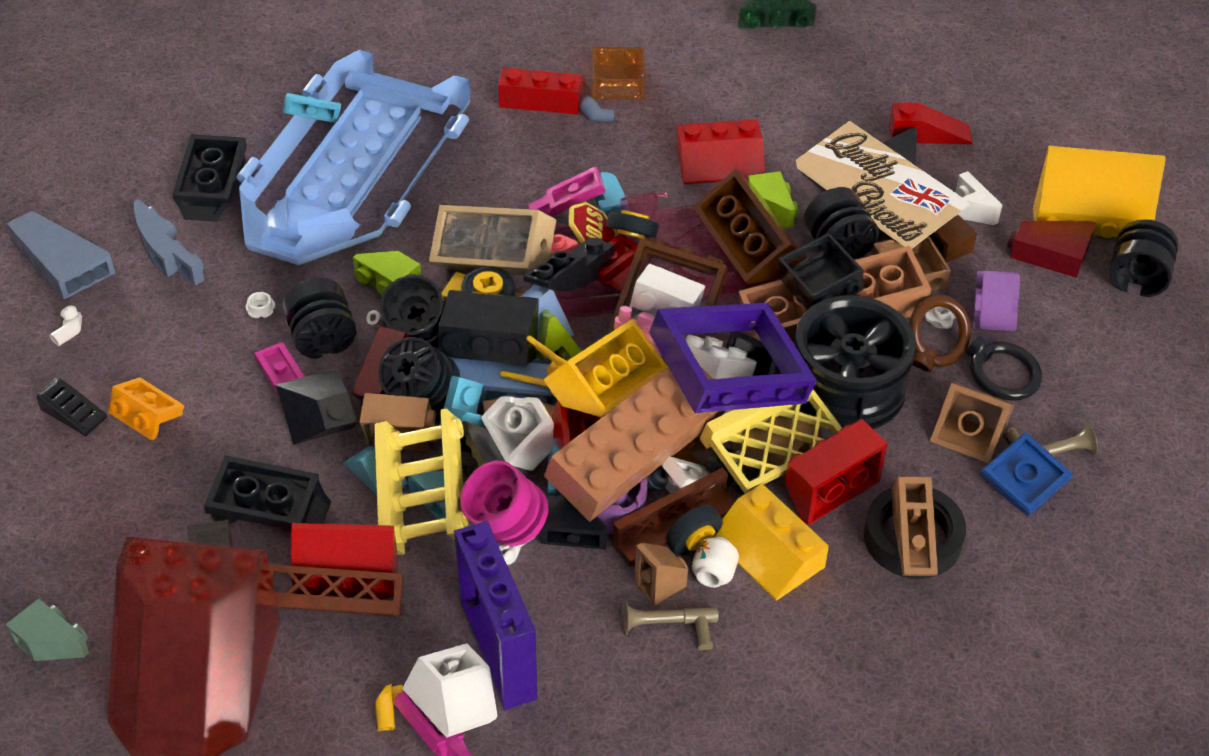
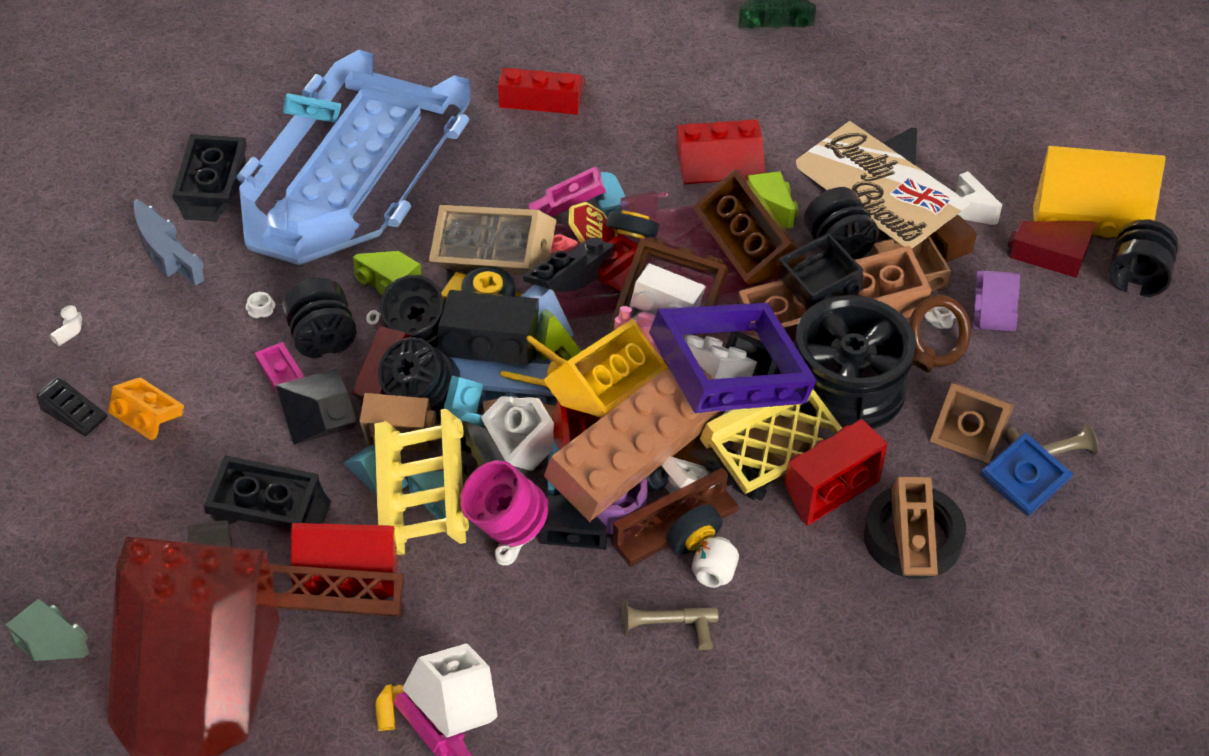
sand blue slope [6,211,115,300] -> none
dark purple window [454,521,537,710] -> none
sand blue arm [579,96,614,122] -> none
clear orange piece [592,47,646,100] -> none
medium nougat slope [634,543,688,606] -> none
yellow slope [714,484,829,601] -> none
red slope [889,102,972,145] -> none
black piece [966,335,1042,401] -> none

